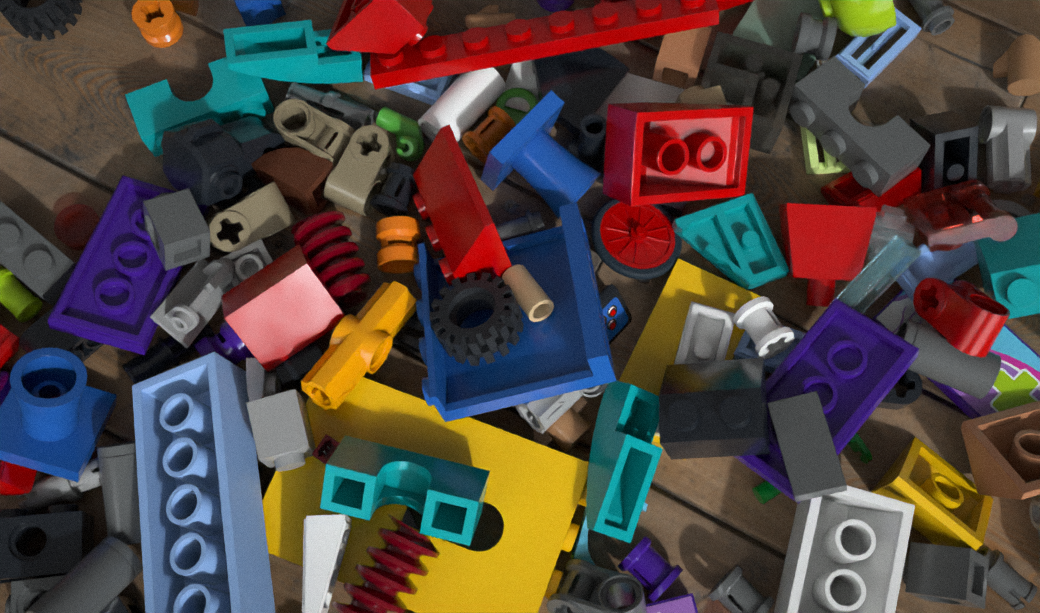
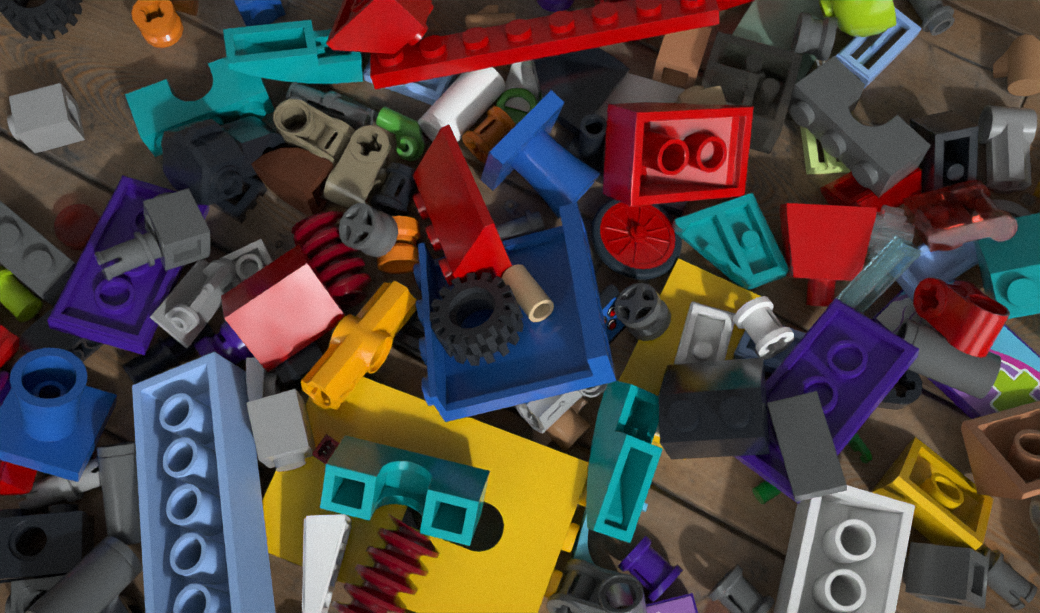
dark tan piece [207,181,297,252] -> none
none -> light grey brick [7,83,85,153]
none -> dark grey pin [94,231,162,281]
none -> dark grey wheel [339,203,398,257]
none -> dark grey wheel [614,283,671,341]

